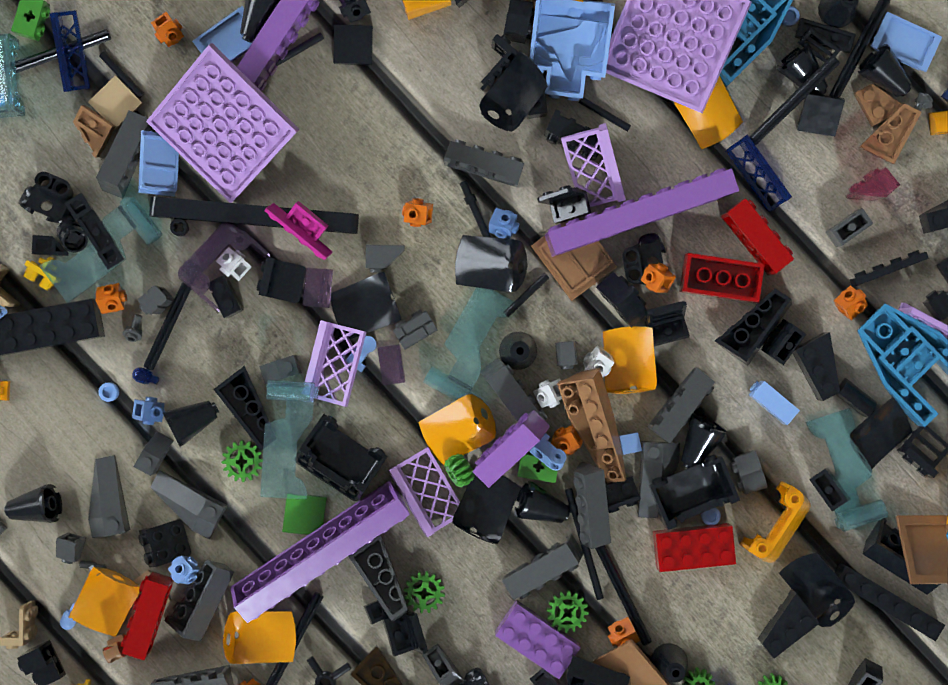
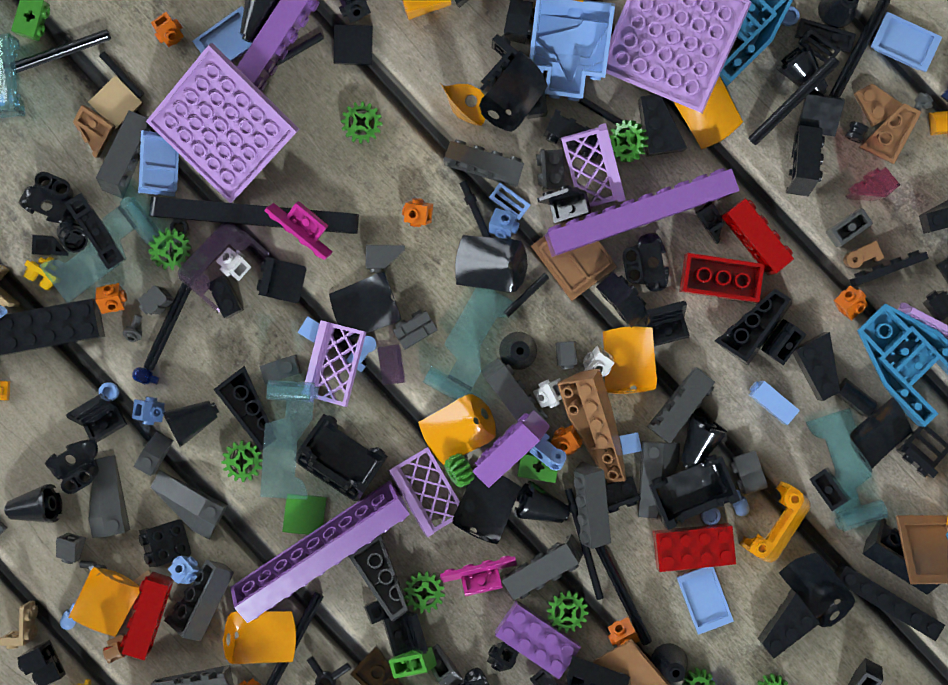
clear blue fence [50,10,90,92] -> none
clear purple panel [303,268,333,308] -> none
orange brick [640,263,676,293] -> none
clear blue fence [725,134,792,212] -> none
black cone [858,44,911,97] -> none
none -> black piece [45,440,99,494]
none -> black plate [66,393,127,443]
none -> bright green gear [148,228,192,270]
none -> light blue tile [298,316,320,343]
none -> bright green gear [341,101,383,144]
none -> bright green brick [388,646,437,679]
none -> light orange piece [440,83,485,126]
none -> dark pink bracket [440,556,517,597]
none -> black brick [487,642,519,672]
none -> light blue tile [489,182,531,220]
none -> dark grey bracket [536,149,565,190]
none -> bright green gear [609,120,649,162]
none -> black wedge [638,94,687,157]
none -> light blue piece [676,567,734,635]
none -> black slope [695,202,724,244]
none -> light blue cylinder [732,490,750,516]
none -> black wedge [786,125,825,197]
none -> medium nougat leg [843,241,884,269]
none -> black wheel [845,121,869,143]

